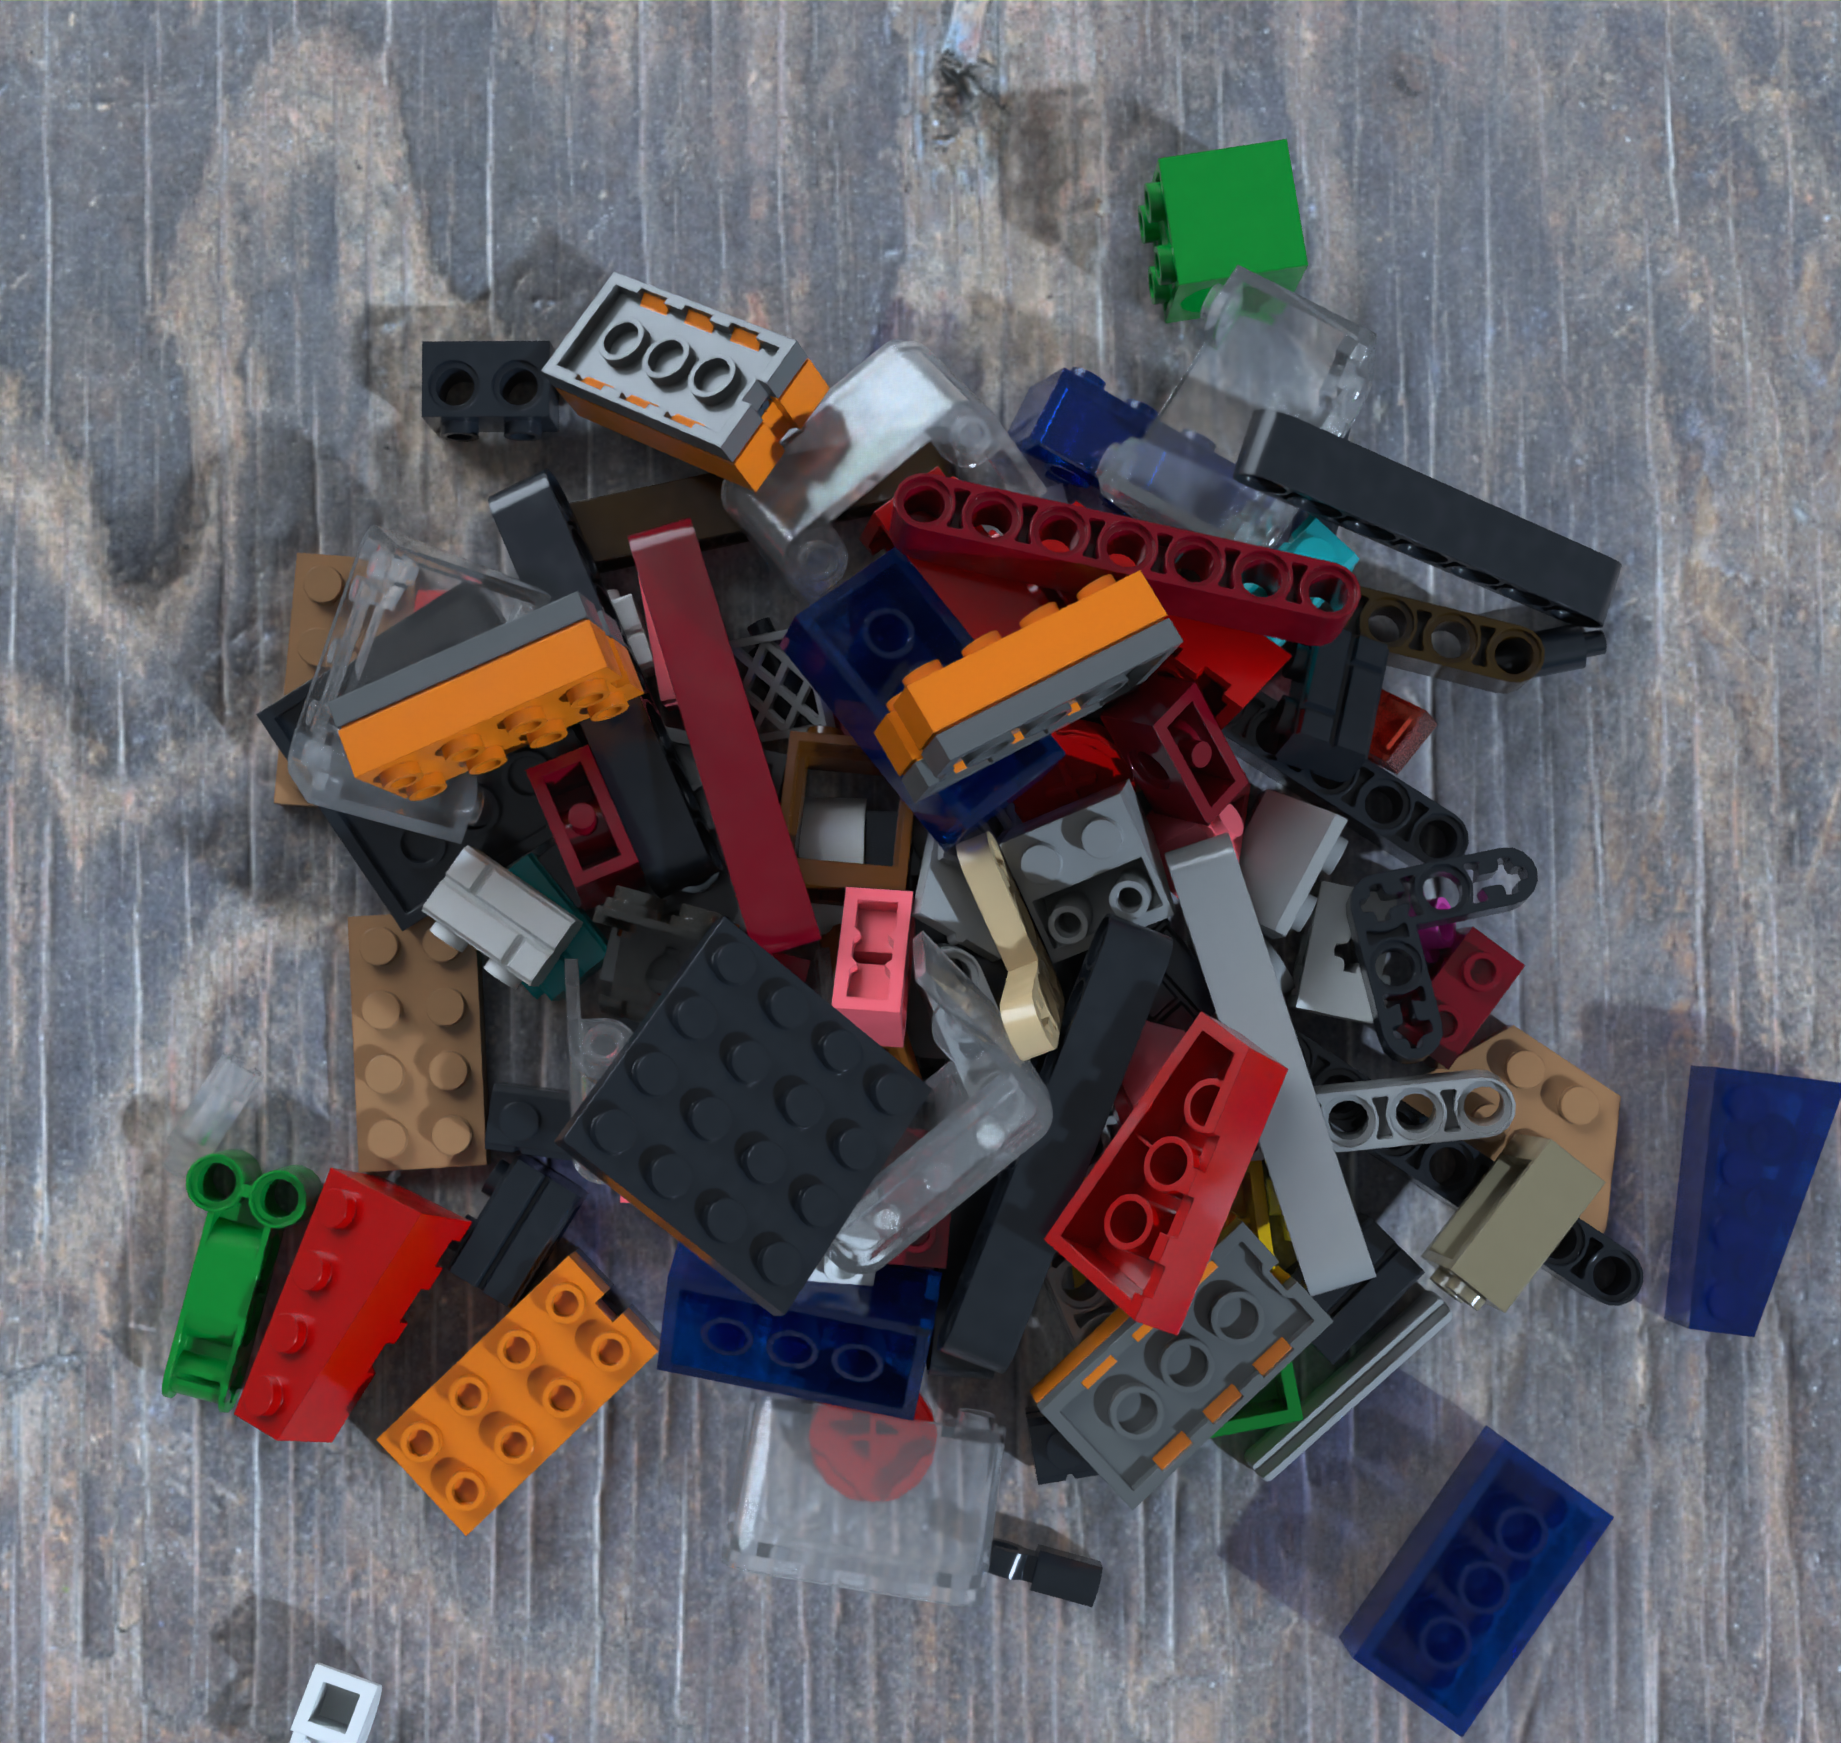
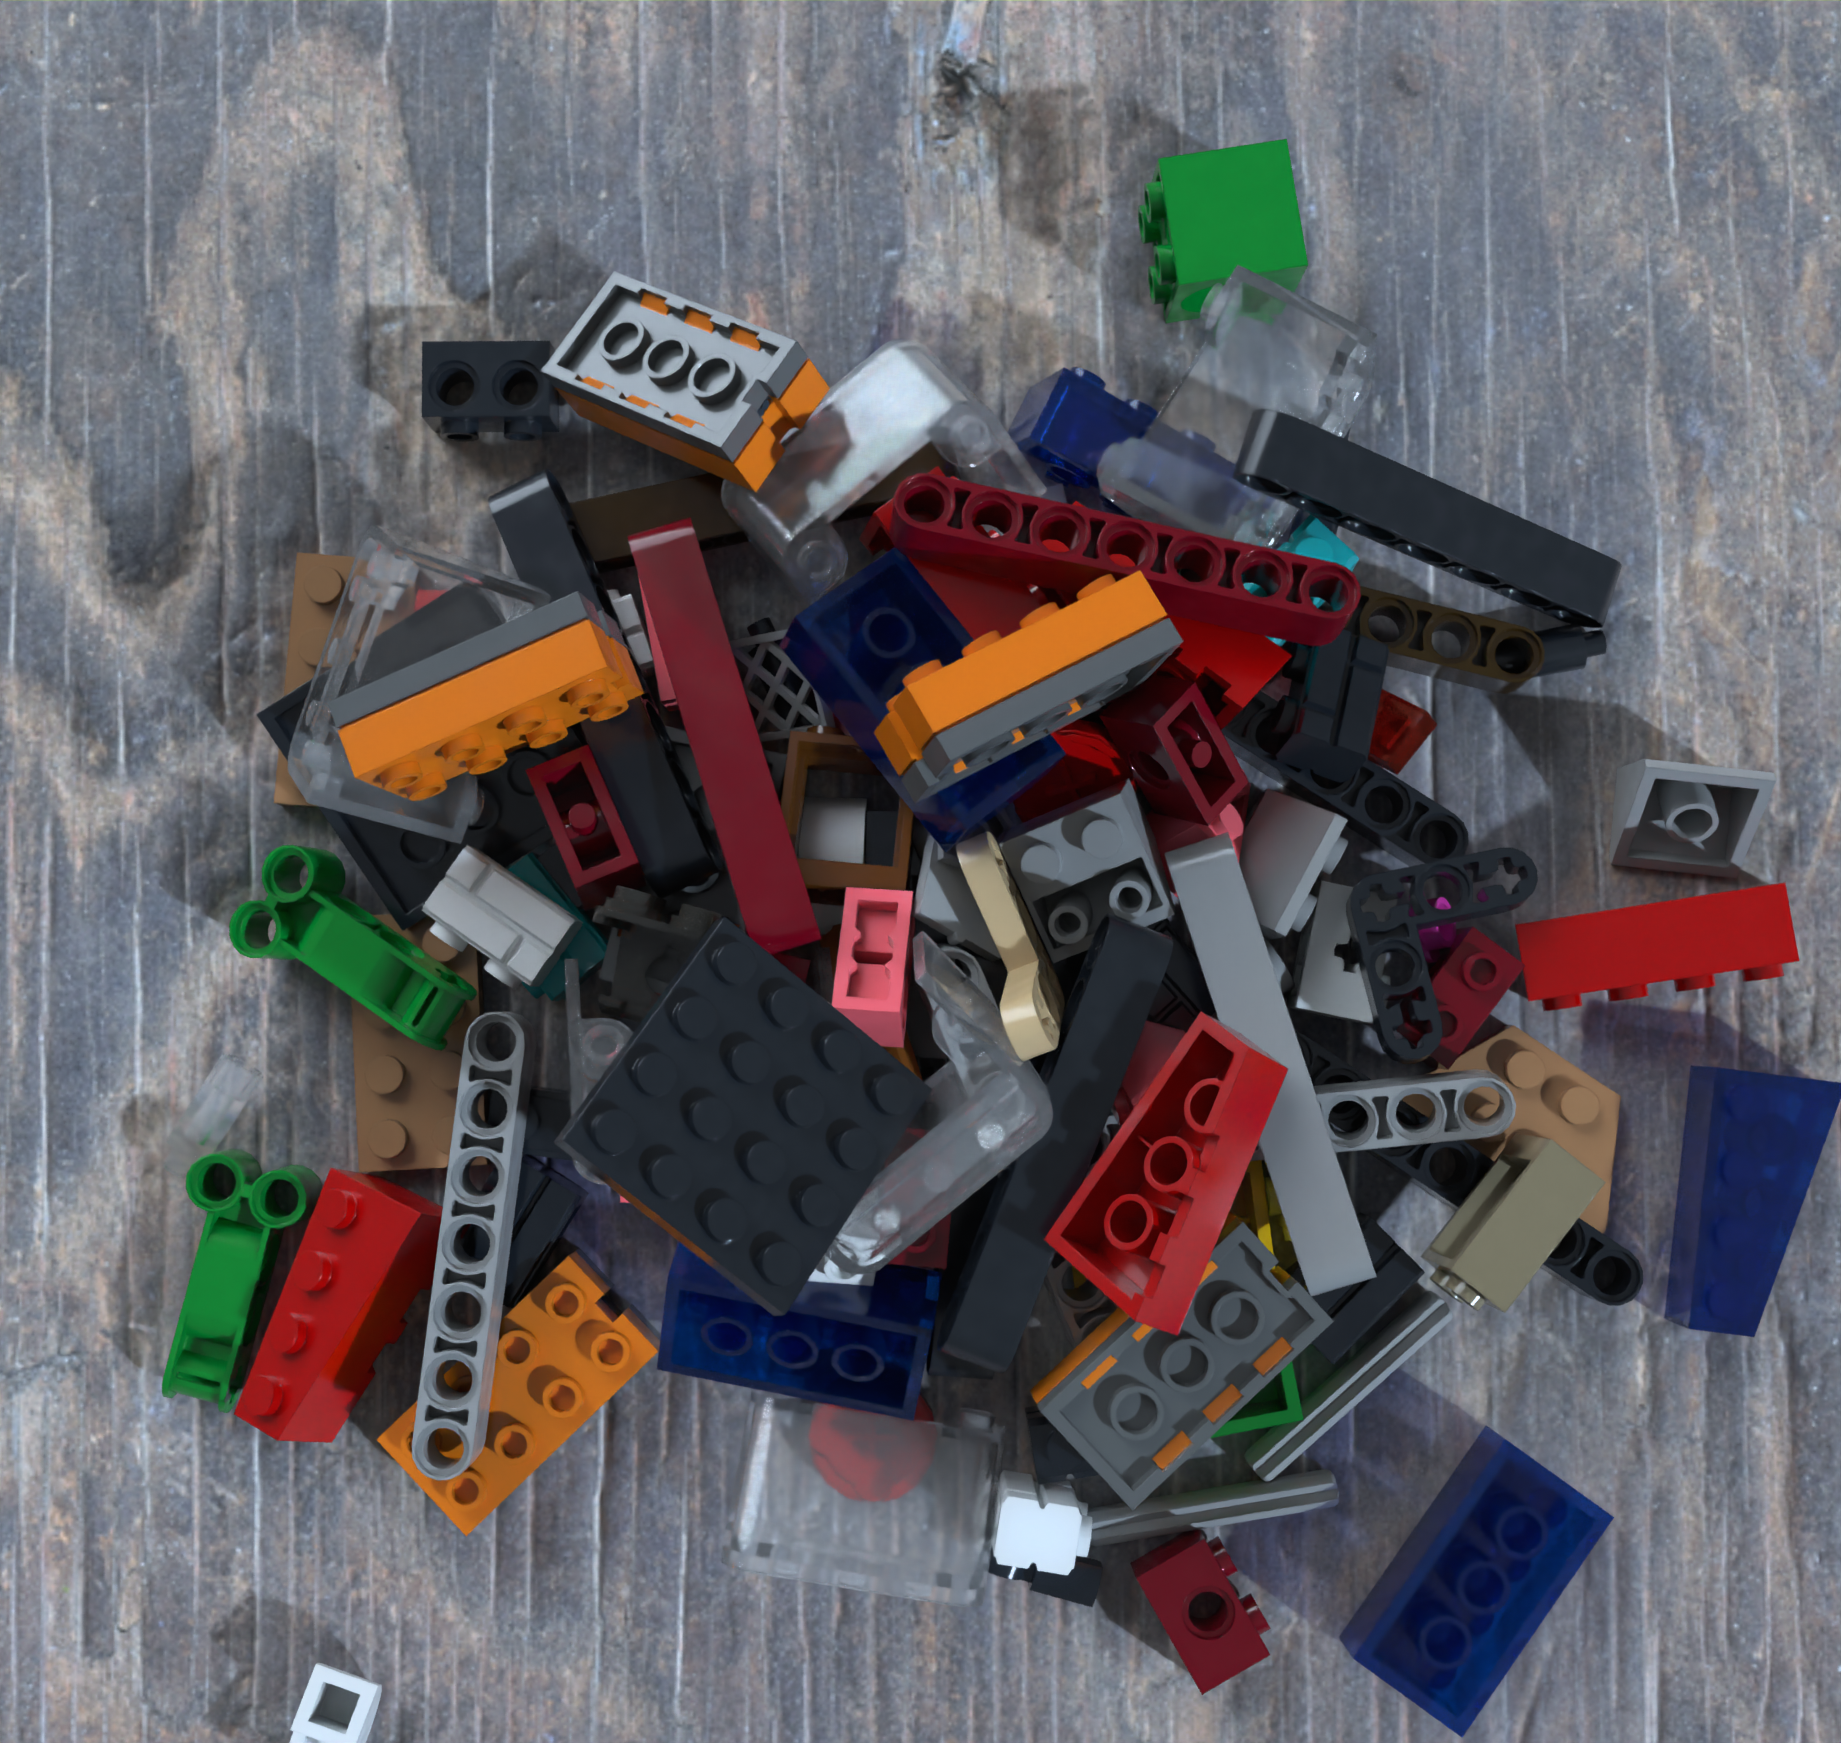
none -> green piece [229,845,478,1051]
none -> light grey beam [412,1012,536,1481]
none -> white brick [990,1470,1092,1575]
none -> light grey axle [1087,1469,1339,1547]
none -> dark red brick [1130,1529,1271,1695]
none -> red wedge [1515,883,1799,1011]
none -> light grey slope [1609,759,1776,878]

